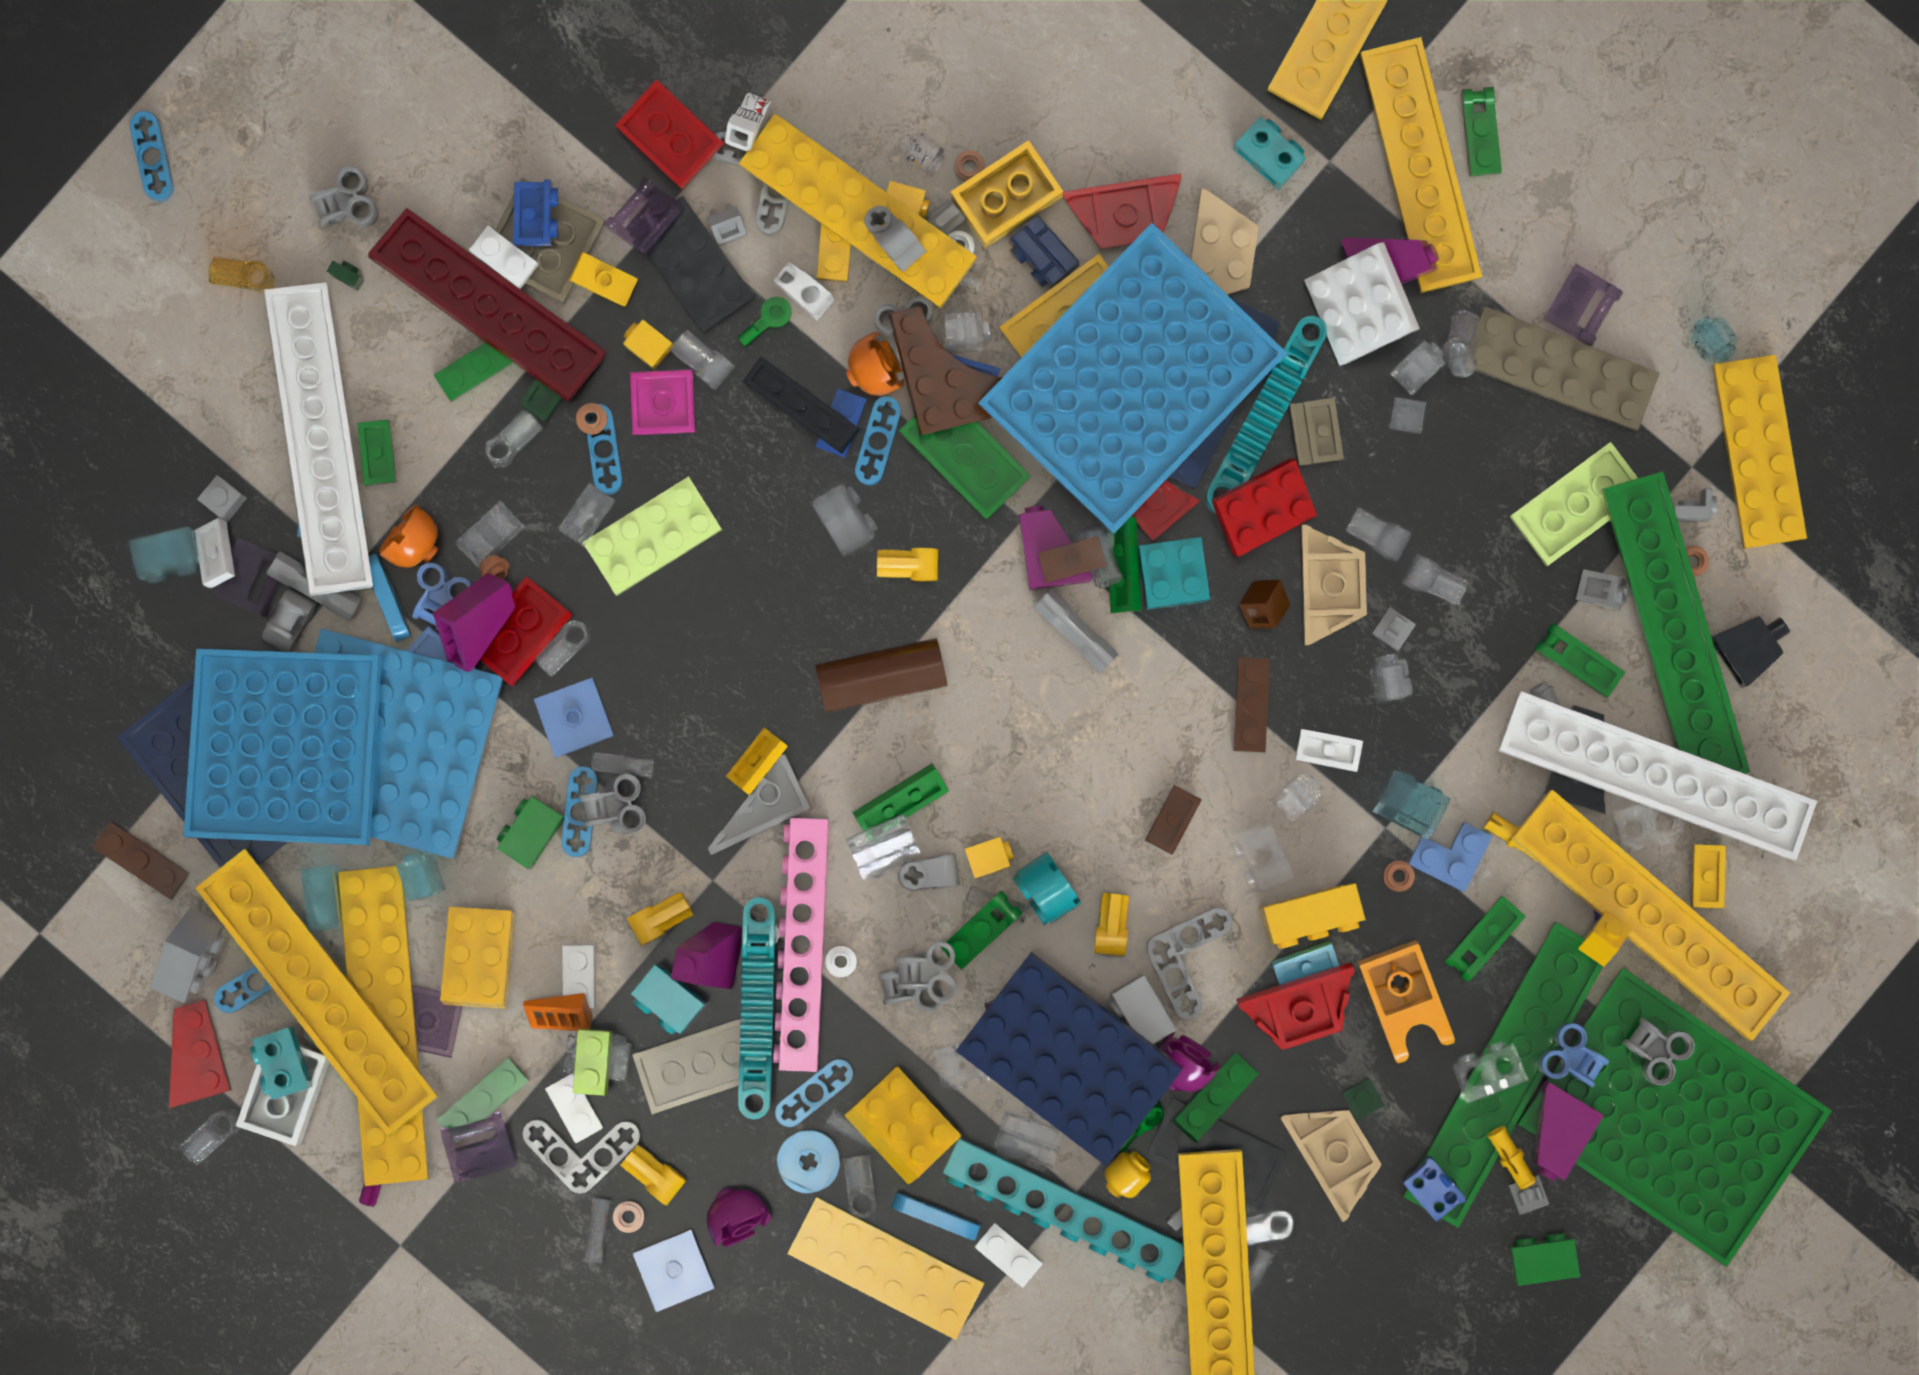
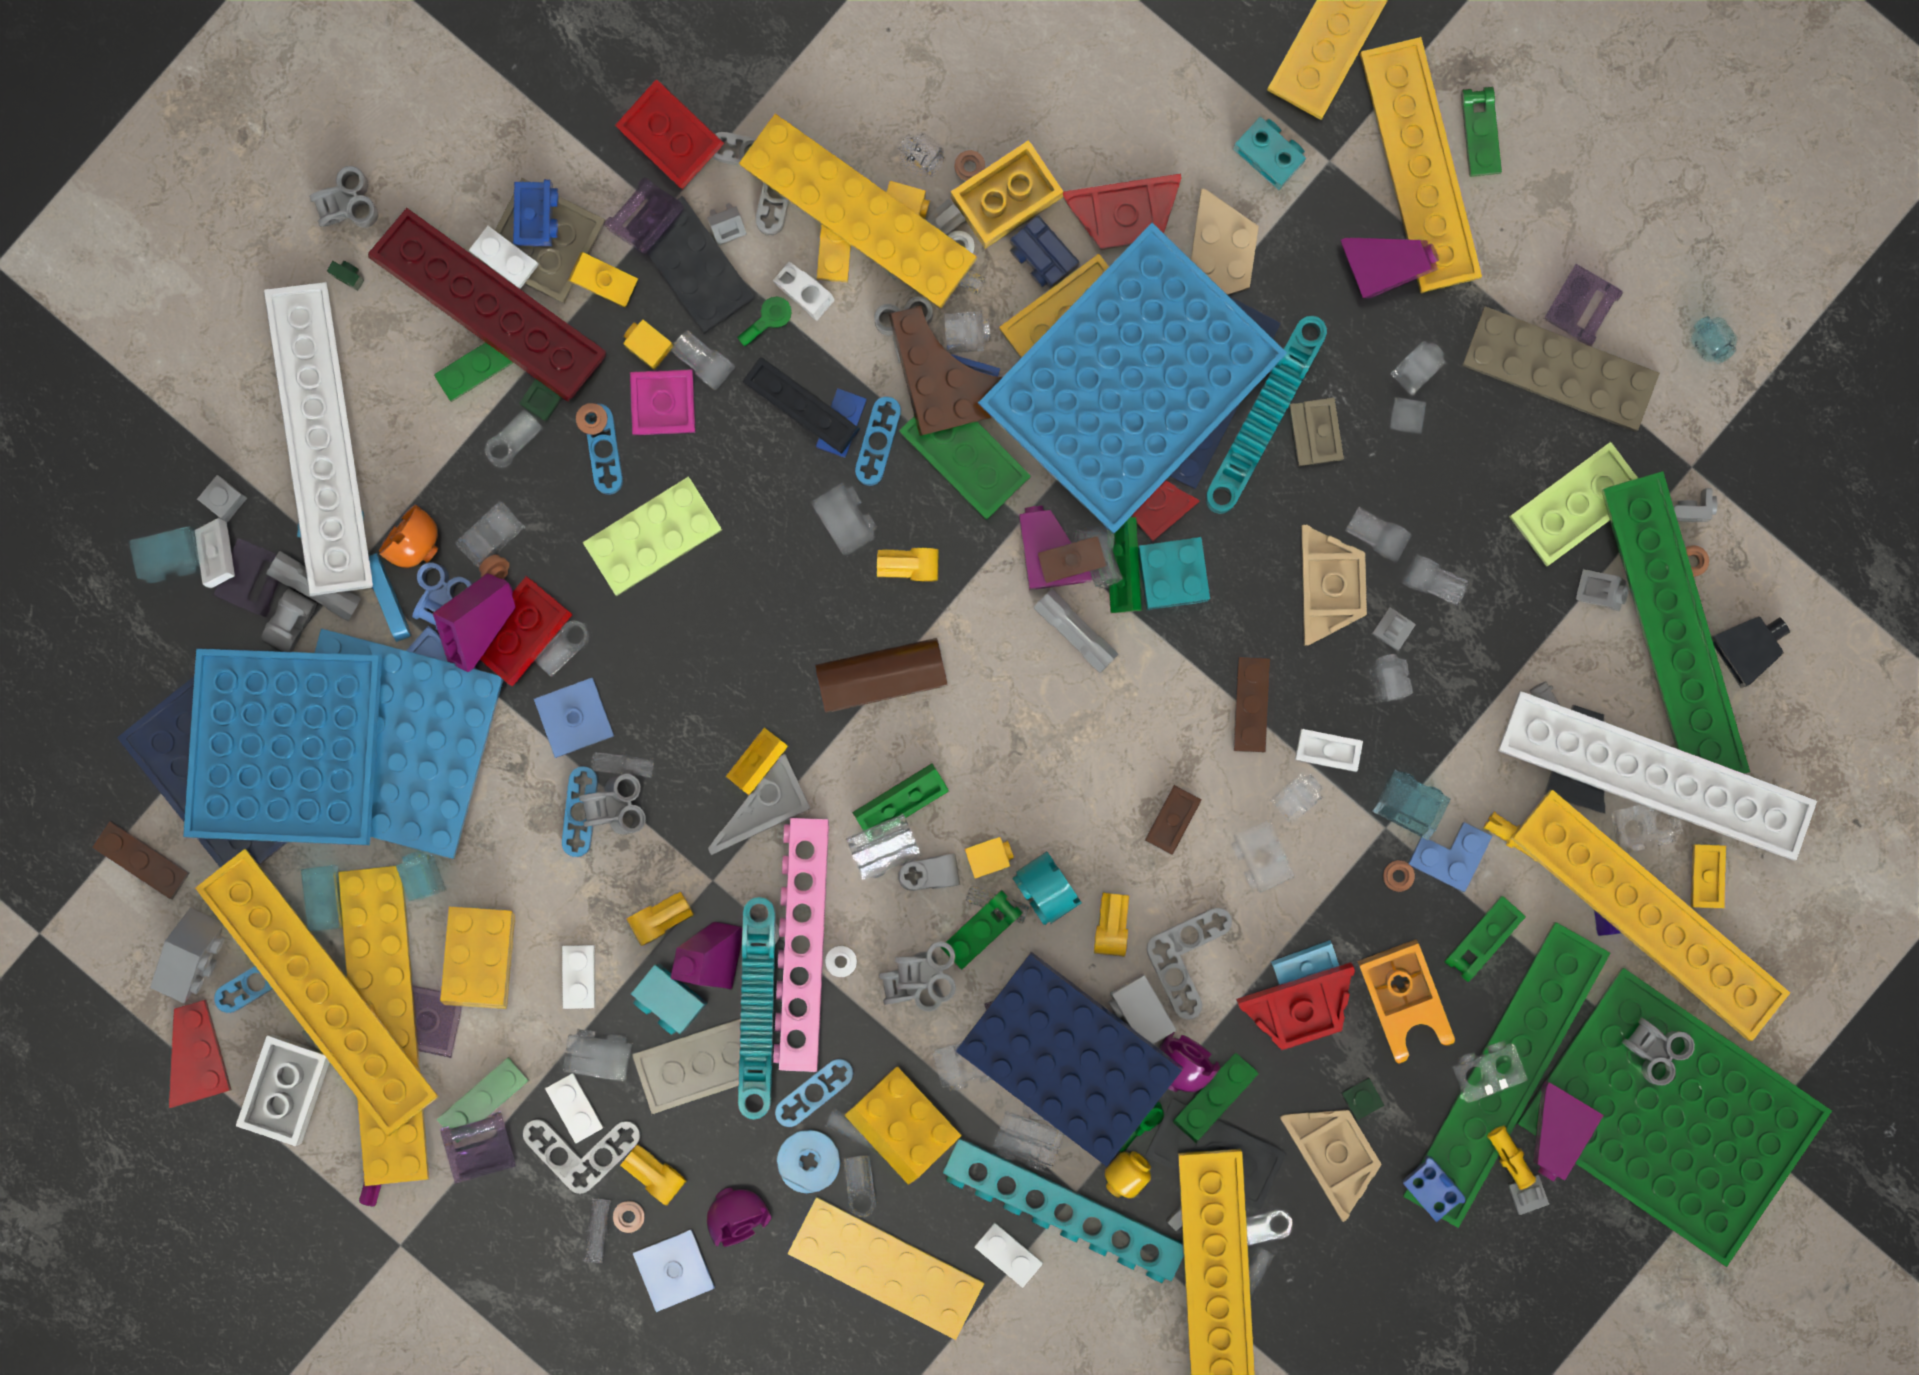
dark azure beam [130,111,174,202] -> none
clear piece [179,1108,240,1166] -> none
clear yellow piece [208,257,275,293] -> none
teal brick [250,1026,313,1100] -> none
green plate [357,419,397,486] -> none
green brick [496,796,564,869] -> none
orange slope [523,993,592,1031] -> none
clear hips [558,483,616,547] -> none
lime brick [573,1028,613,1096] -> none
white leg [725,93,772,152] -> none
orange cylinder [846,331,904,395] -> none
light grey piece [864,206,927,272] -> none
dark azure beam [890,1192,981,1241] -> none
red plate [1211,458,1317,557] -> none
reddish brown panel [1239,580,1290,628] -> none
yellow brick [1259,883,1366,949] -> none
white plate [1304,242,1420,366] -> none
clear piece [1442,311,1479,378] -> none
green brick [1508,1232,1580,1286] -> none
green plate [1534,623,1625,698] -> none
medium blue piece [1538,1023,1610,1088] -> none
yellow brick [1578,910,1632,967] -> none
yellow plate [1712,355,1807,549] -> none

